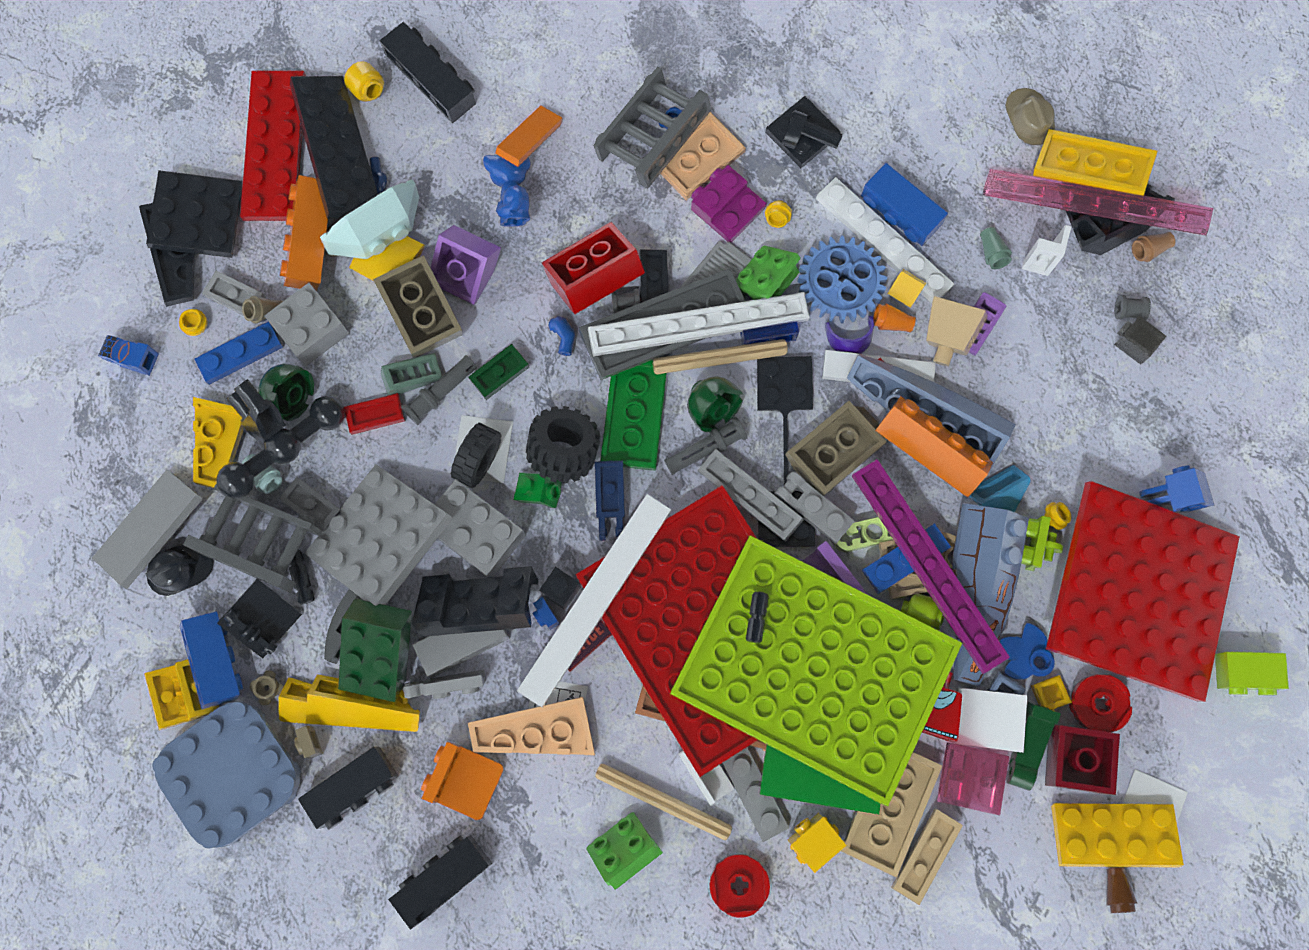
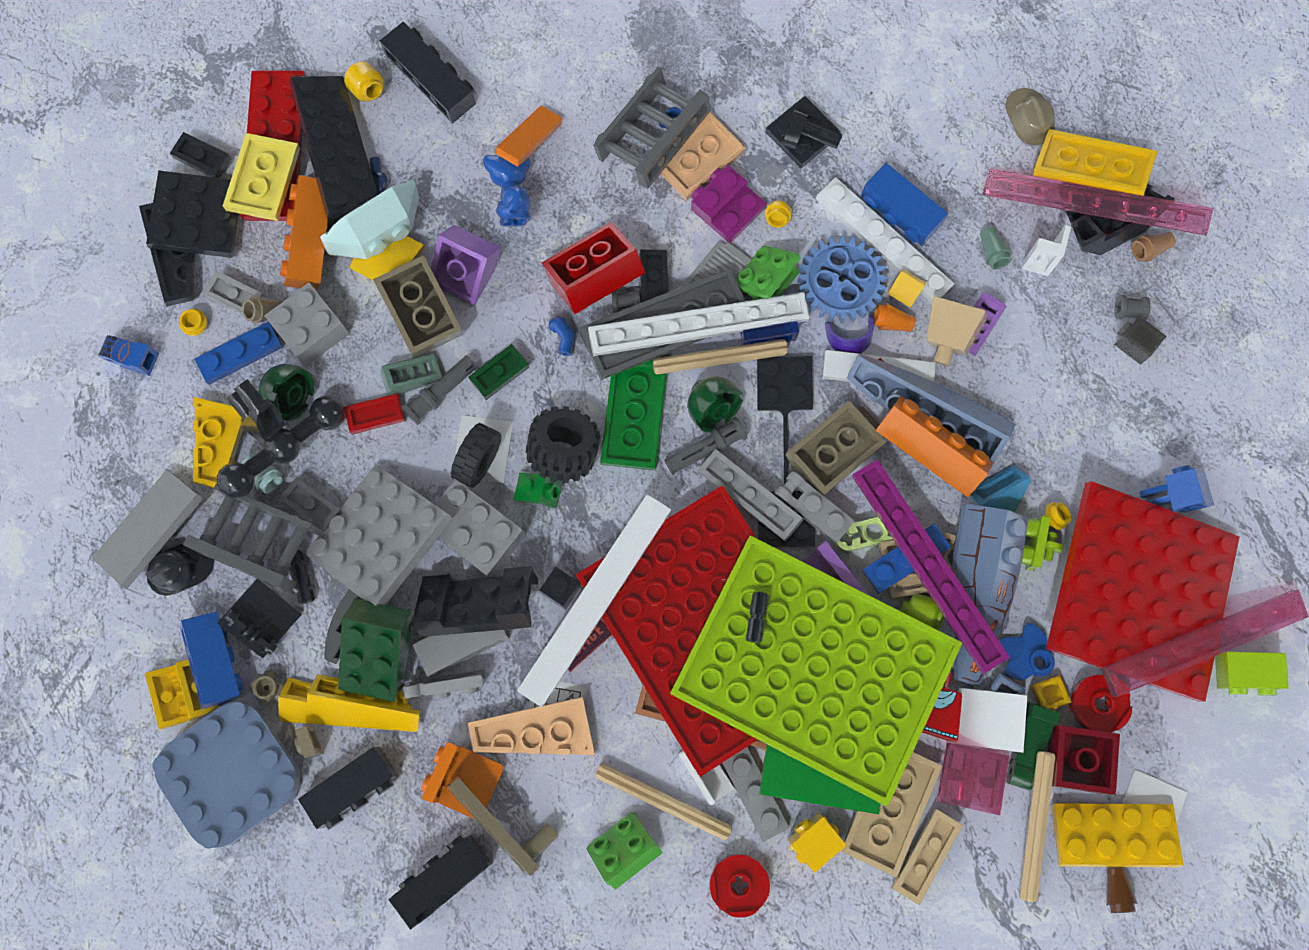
blue plate [532,597,560,630] -> none
dark blue hinge [595,461,625,541] -> none
none -> black plate [169,132,232,178]
none -> light yellow plate [223,133,300,221]
none -> dark tan piece [446,777,559,876]
none -> tan axle [1019,751,1055,902]
none -> clear pink tile [1102,590,1309,697]

